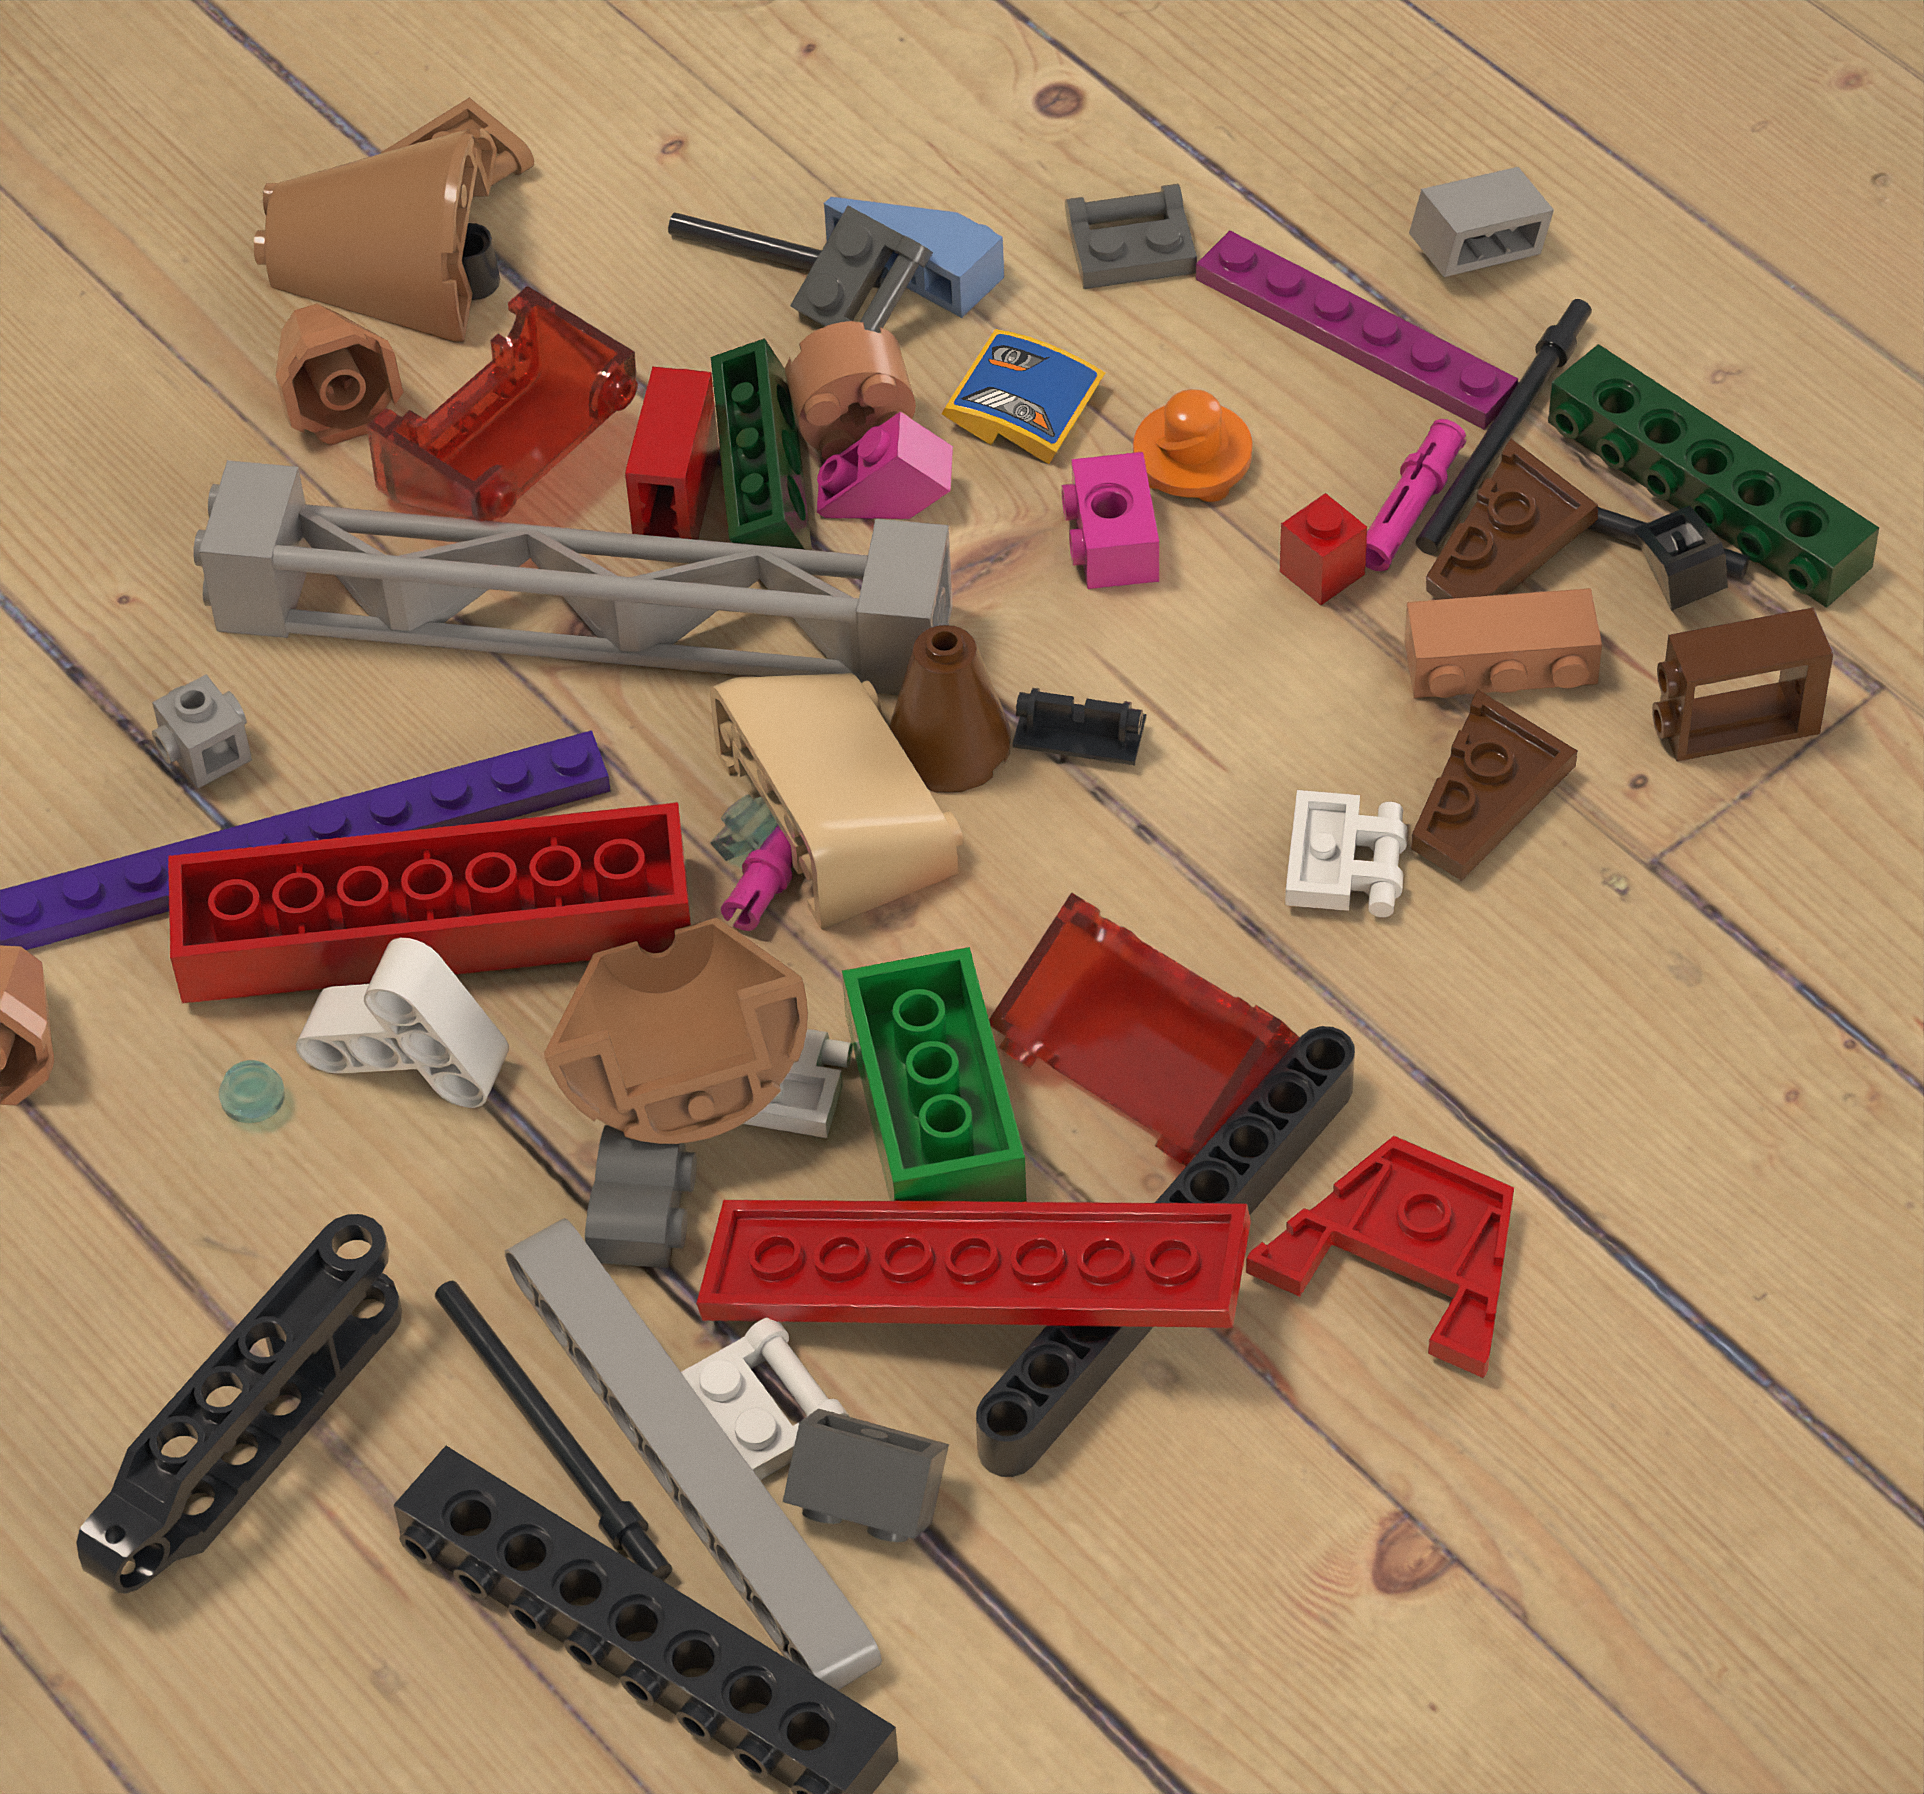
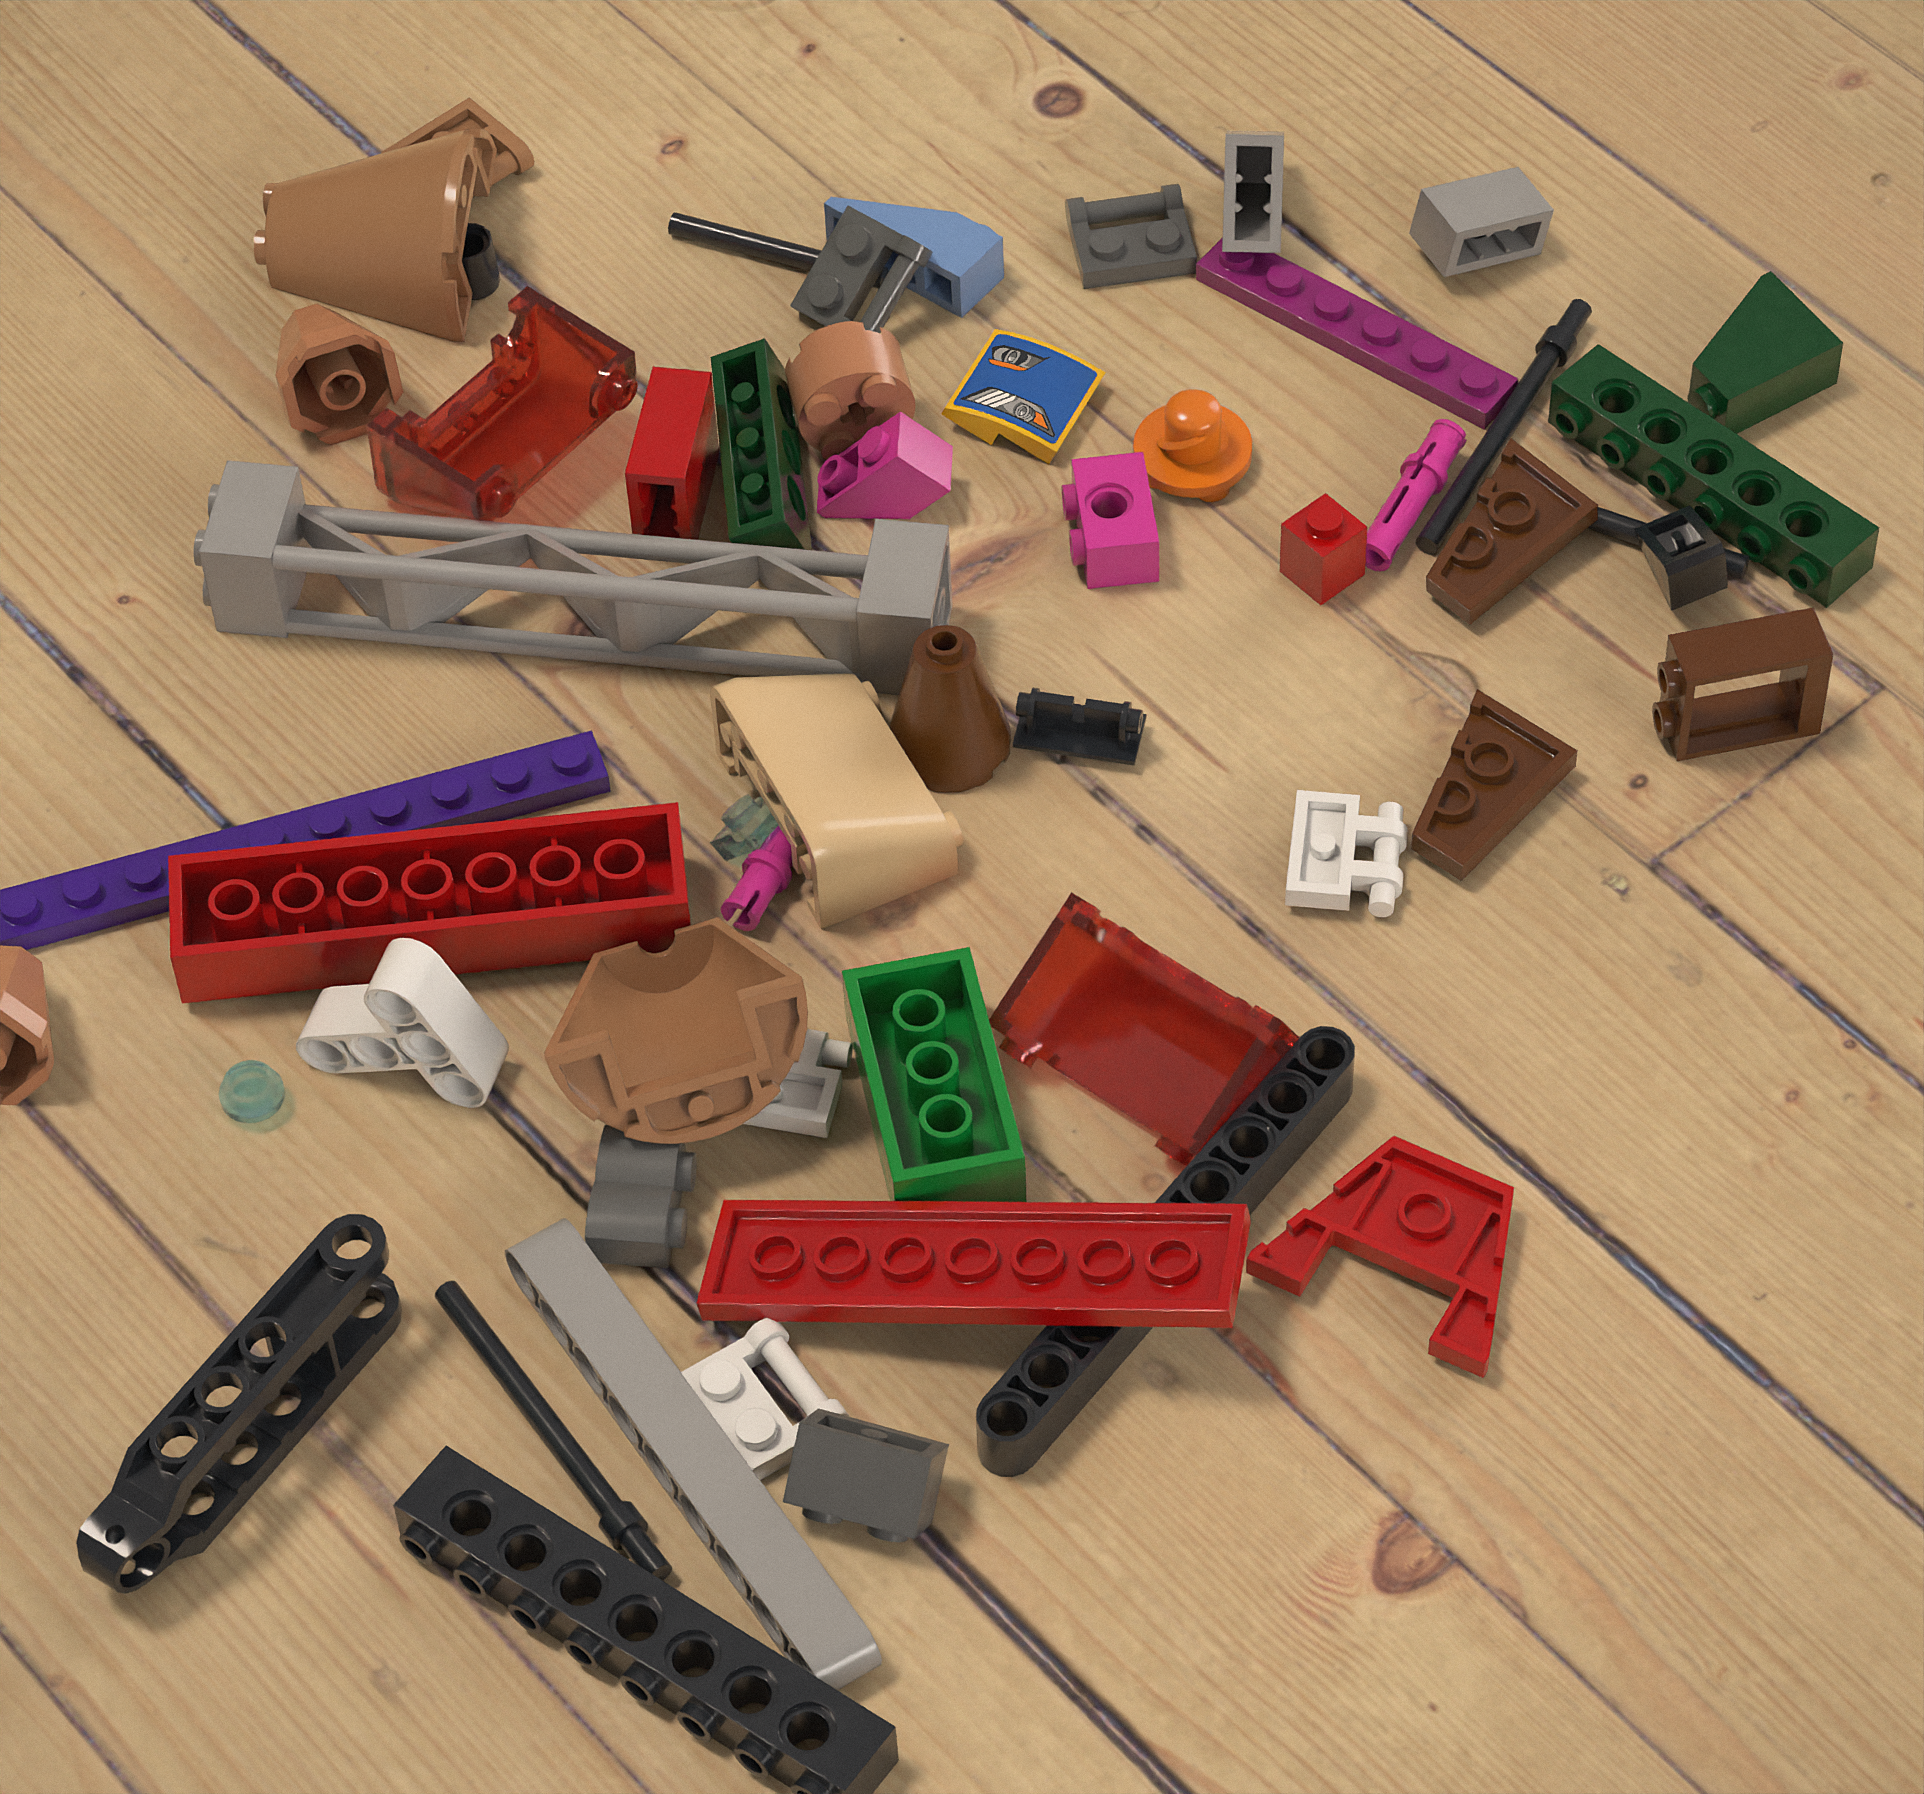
light grey brick [152,674,252,788] -> none
nougat brick [1404,588,1602,698] -> none
none -> light grey slope [1222,130,1284,253]
none -> dark green slope [1687,271,1843,434]

